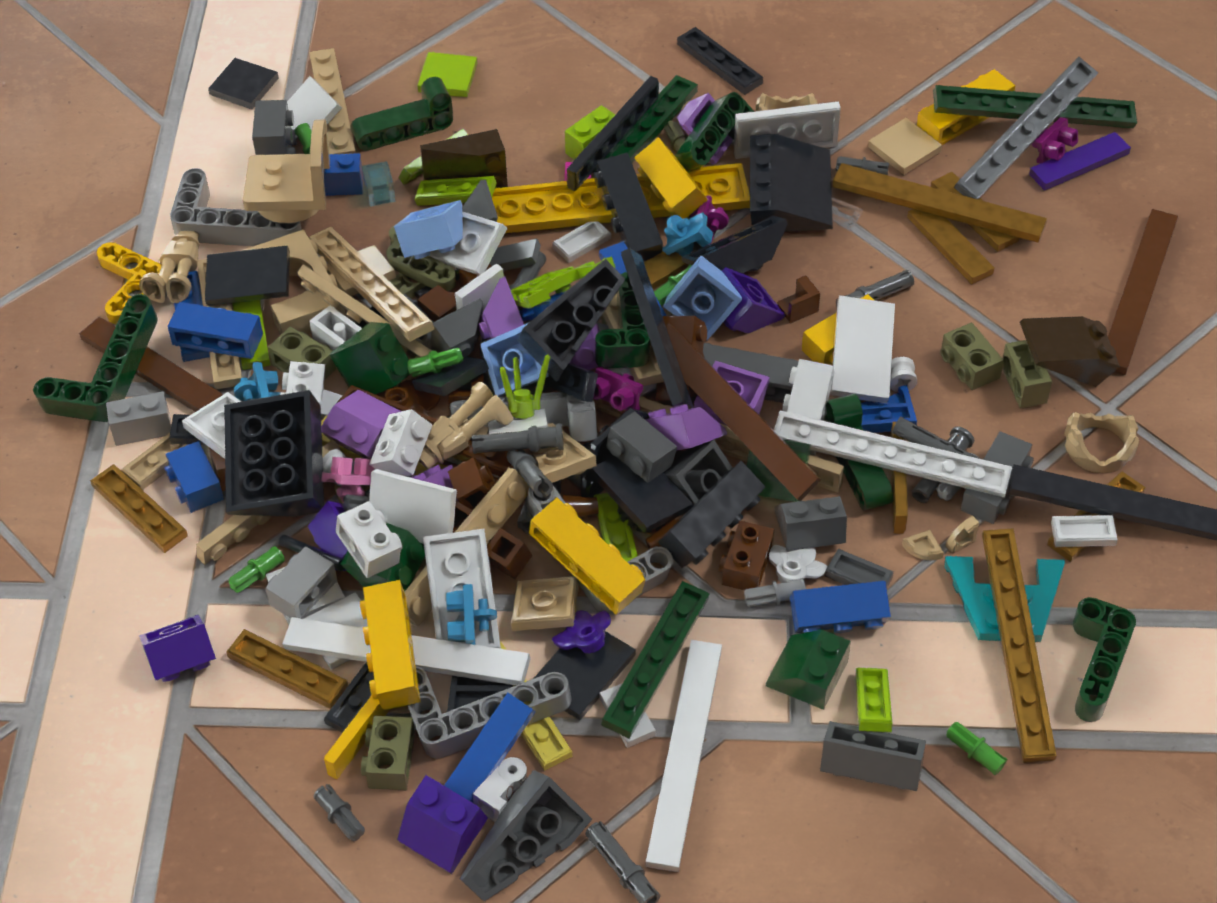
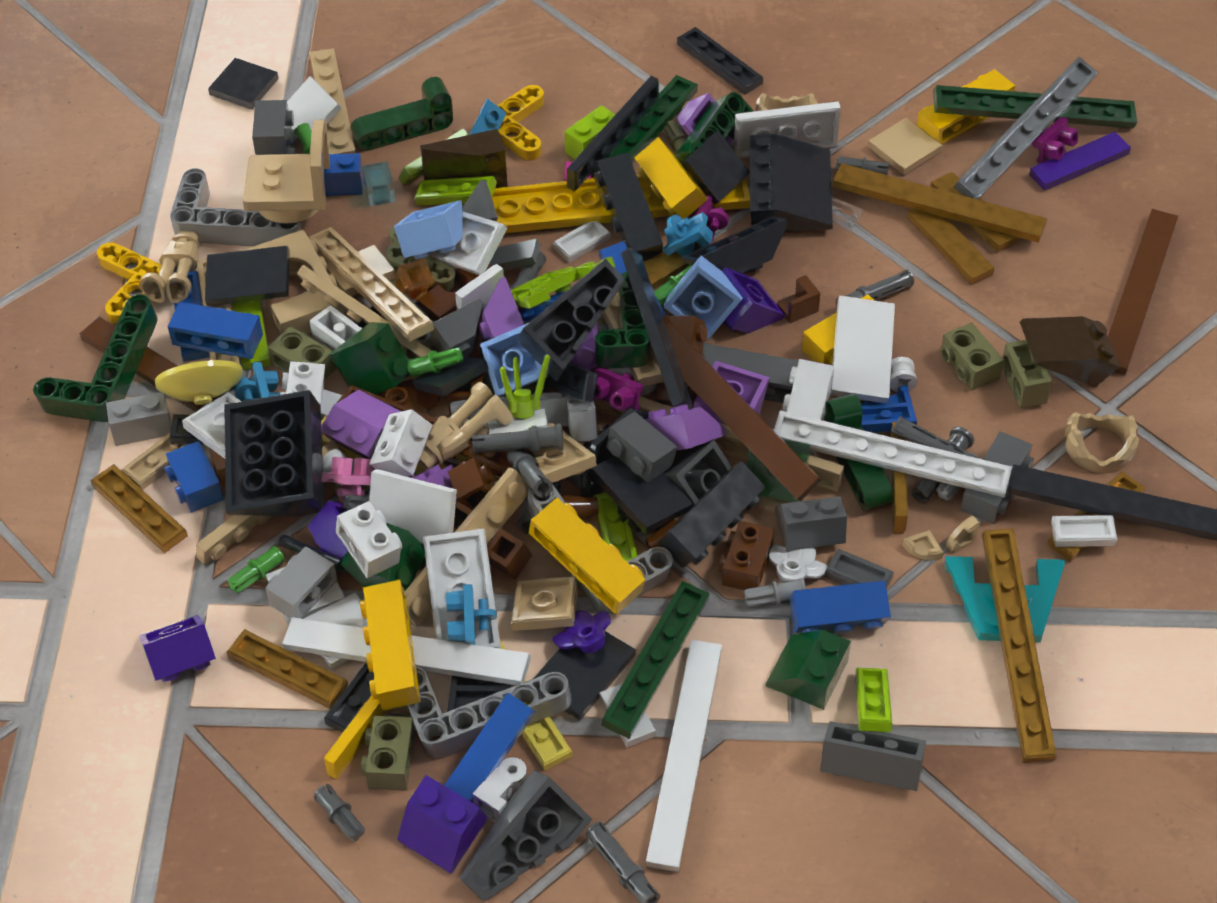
lime tile [417,52,477,97] -> none
bright green axle [946,722,1008,776] -> none
dark green beam [1073,597,1136,722] -> none
none -> light yellow dish [155,360,243,405]
none -> clear orange brick [394,259,435,300]
none -> dark azure hinge [469,99,506,135]
none -> yellow beam [497,85,544,161]
none -> black tile [682,131,750,205]

